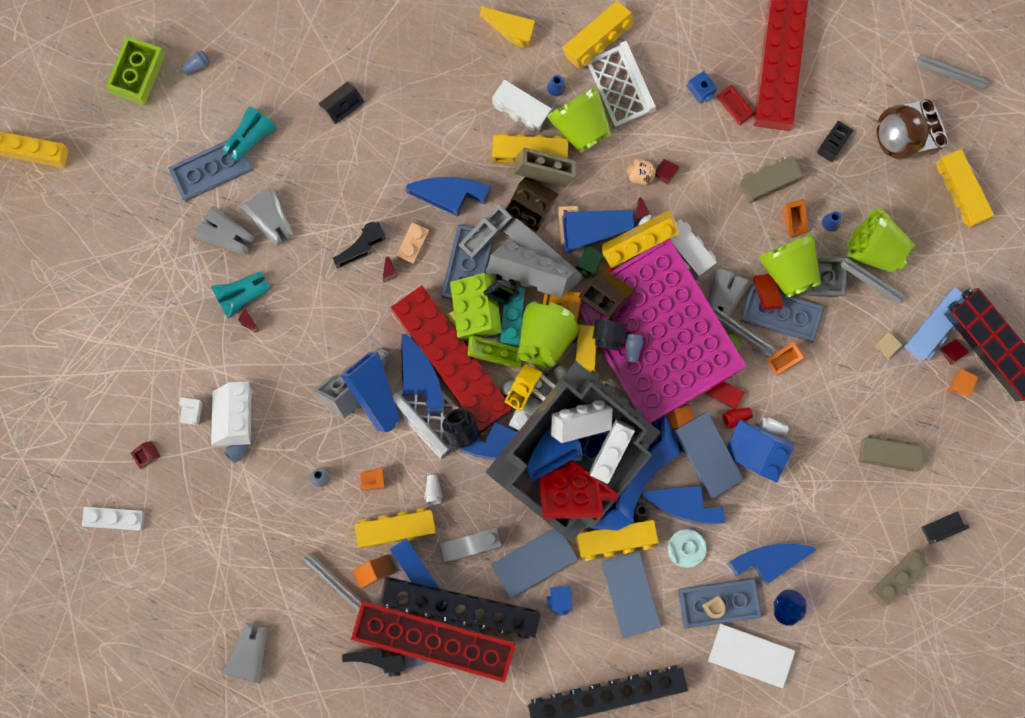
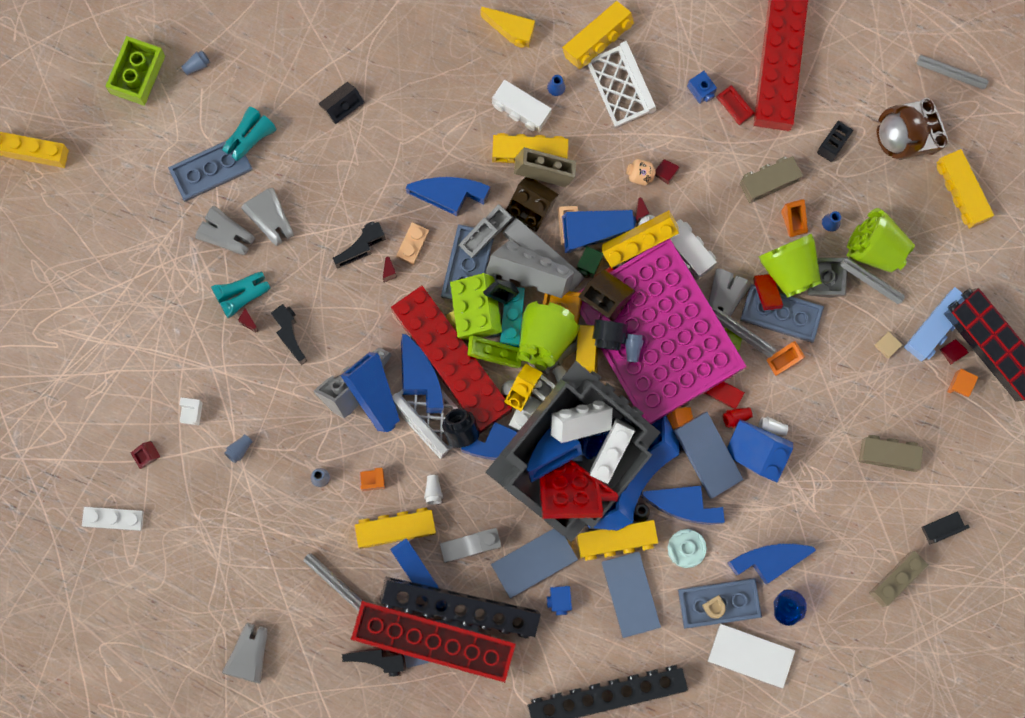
white slope [211,382,252,446] -> none
orange slope [353,555,396,589] -> none
lime cone [547,86,611,153] -> none
none -> black slope [271,304,307,366]

